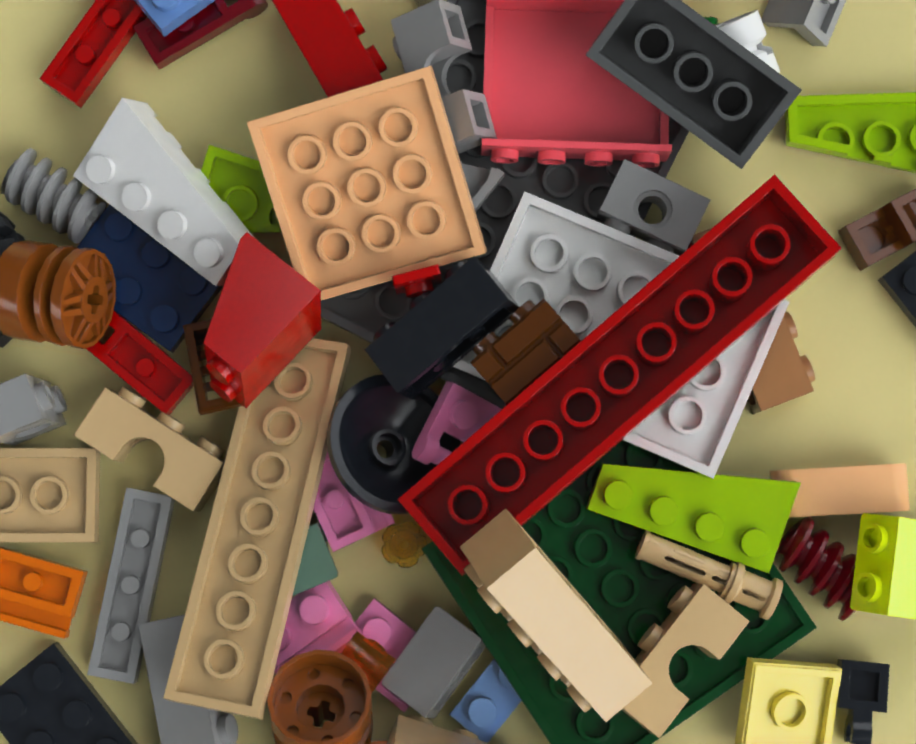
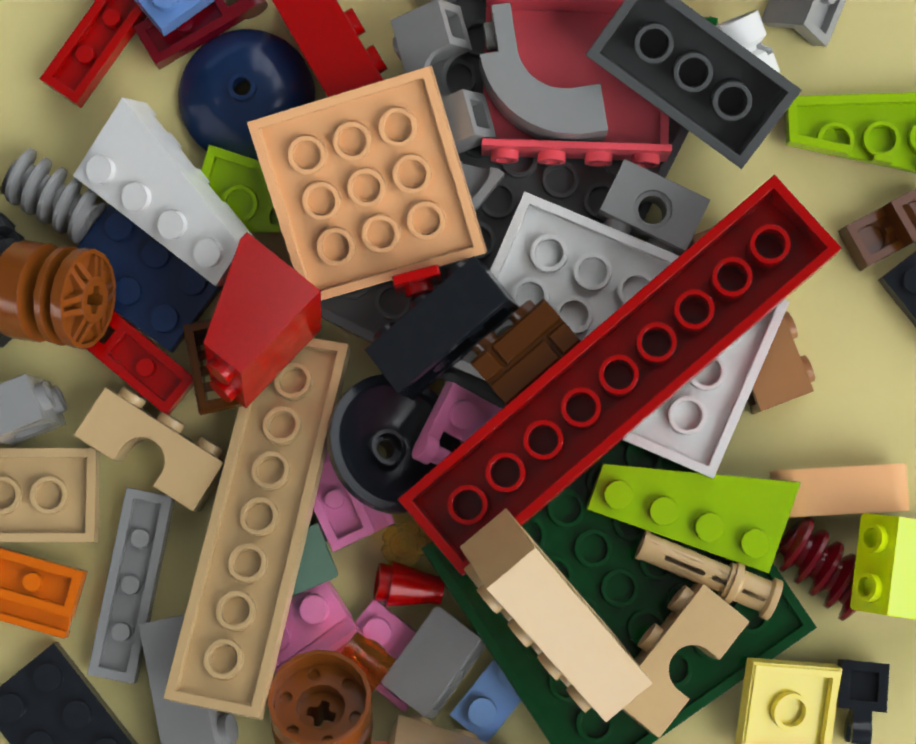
none -> dark blue dish [178,29,315,161]
none -> red cone [373,560,444,607]
none -> light grey arch [479,3,608,142]

